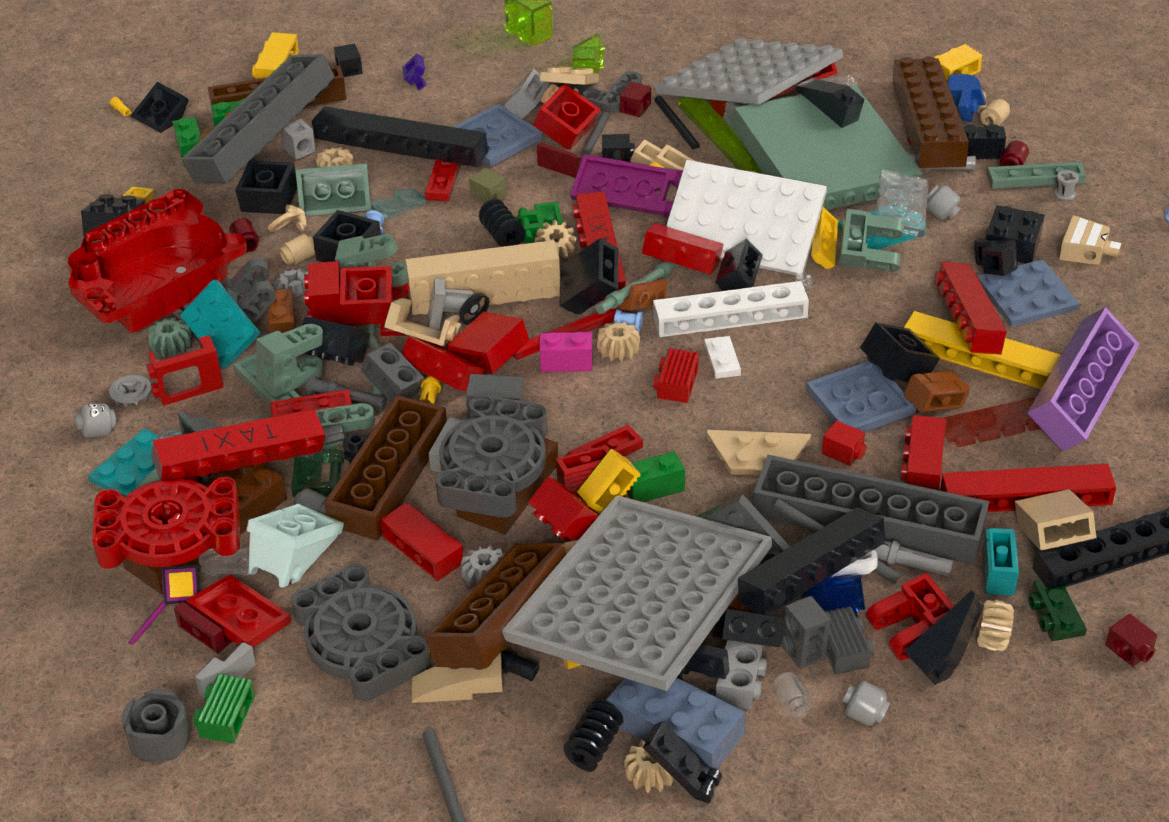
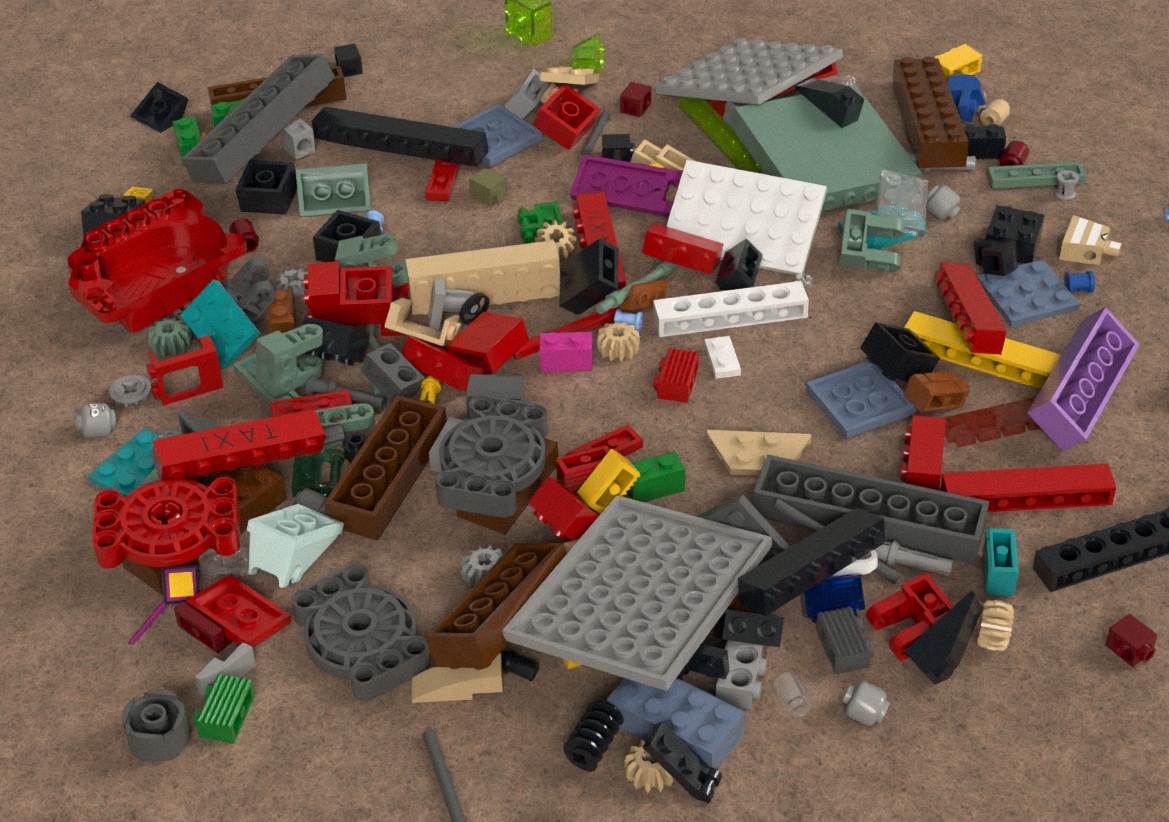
yellow piece [110,97,131,117] -> none
yellow brick [252,32,299,79] -> none
tan piece [267,205,307,232] -> none
tan brick [279,234,315,266] -> none
tan gear [316,147,353,168] -> none
clear light blue slope [371,189,426,220] -> none
red brick [381,502,463,582] -> none
dark purple plate [402,53,426,90] -> none
black piece [479,198,525,247] -> none
dark red panel [537,143,582,178] -> none
dark grey beam [566,71,642,113] -> none
black bar [654,95,700,150] -> none
dark grey brick [781,596,831,669] -> none
yellow plate [811,207,839,269] -> none
red brick [822,420,867,466] -> none
tan brick [1015,489,1096,550] -> none
dark green bracket [1028,580,1087,641] -> none
none -> blue bush [1064,271,1095,294]

